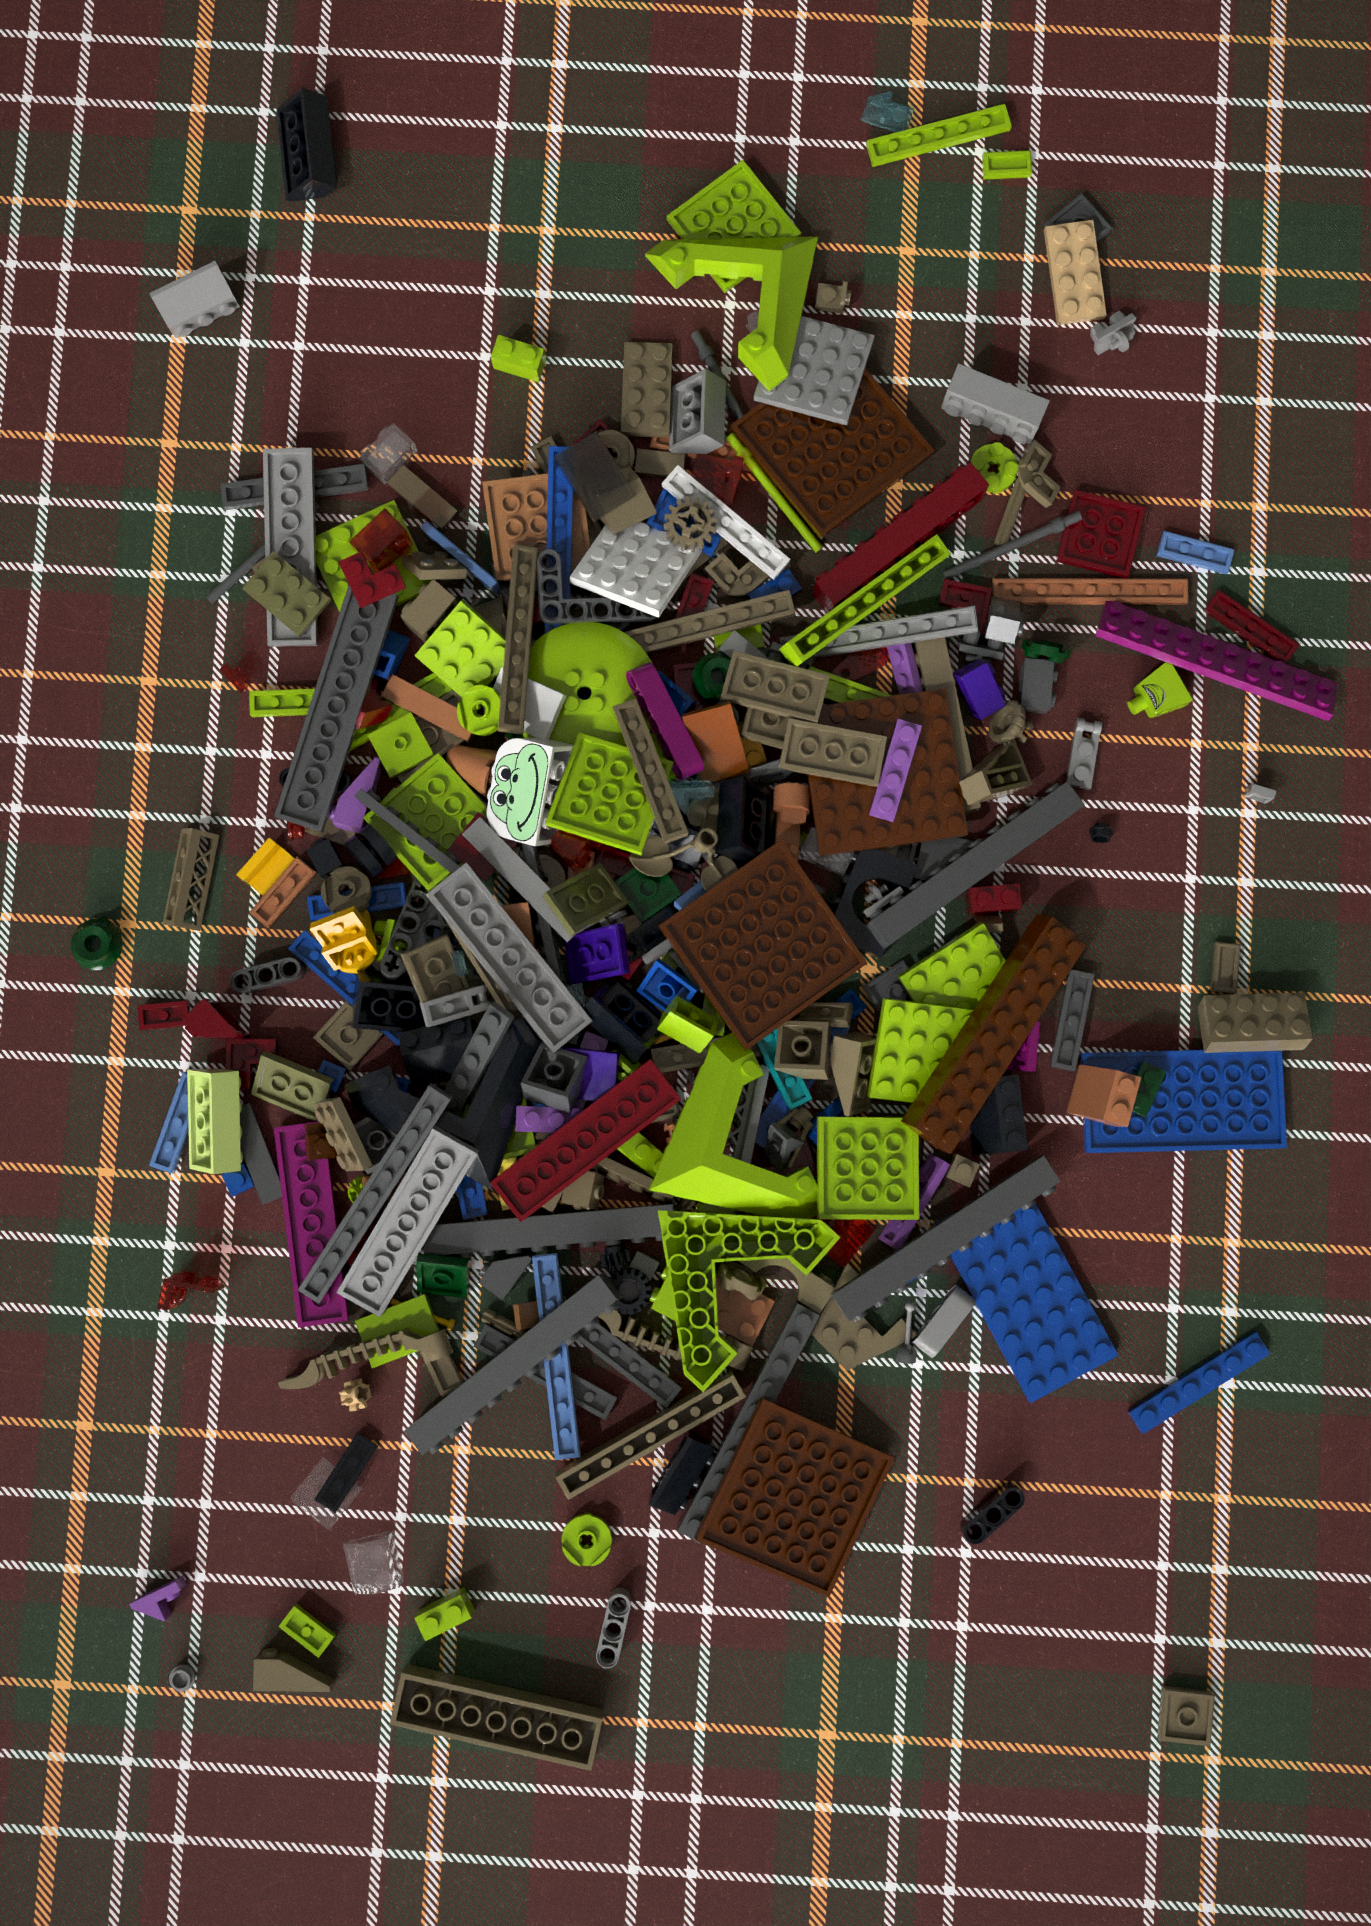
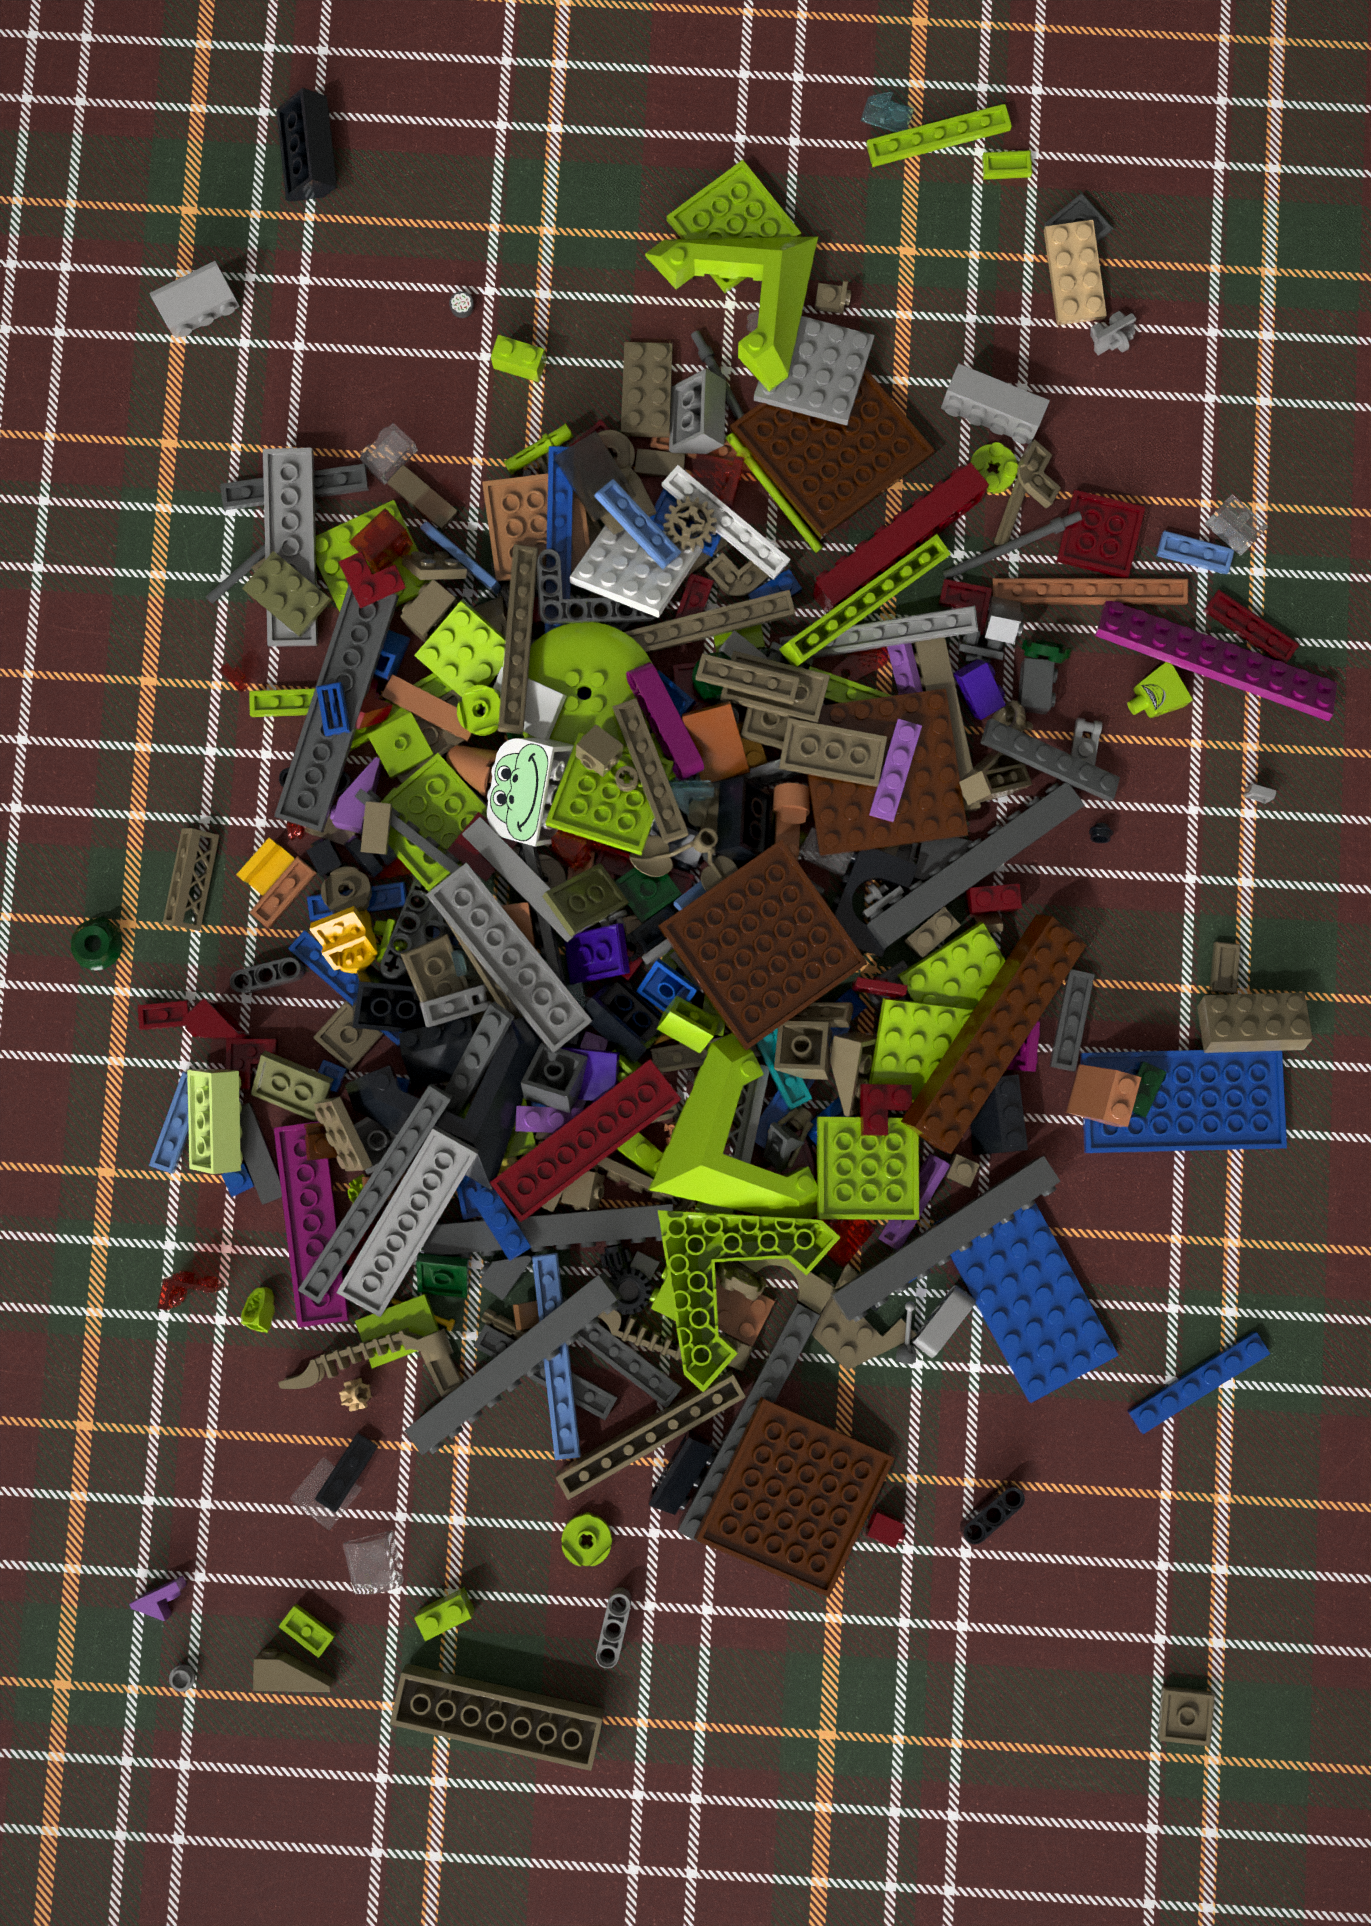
none -> lime rock [241,1287,275,1333]
none -> blue tile [316,682,351,737]
none -> dark tan tile [361,801,392,855]
none -> tile [449,291,474,318]
none -> blue plate [470,1187,531,1261]
none -> lime pin [504,423,574,475]
none -> dark tan head [576,724,623,777]
none -> medium blue tile [594,479,681,569]
none -> dark tan bush [615,766,638,792]
none -> dark tan plate [696,653,800,705]
none -> dark red plate [852,977,908,999]
none -> dark red plate [860,1084,912,1136]
none -> dark red brick [865,1507,907,1549]
none -> dark tan brick [903,907,961,960]
none -> dark grey plate [980,718,1120,802]
none -> clear brick [1205,494,1269,556]

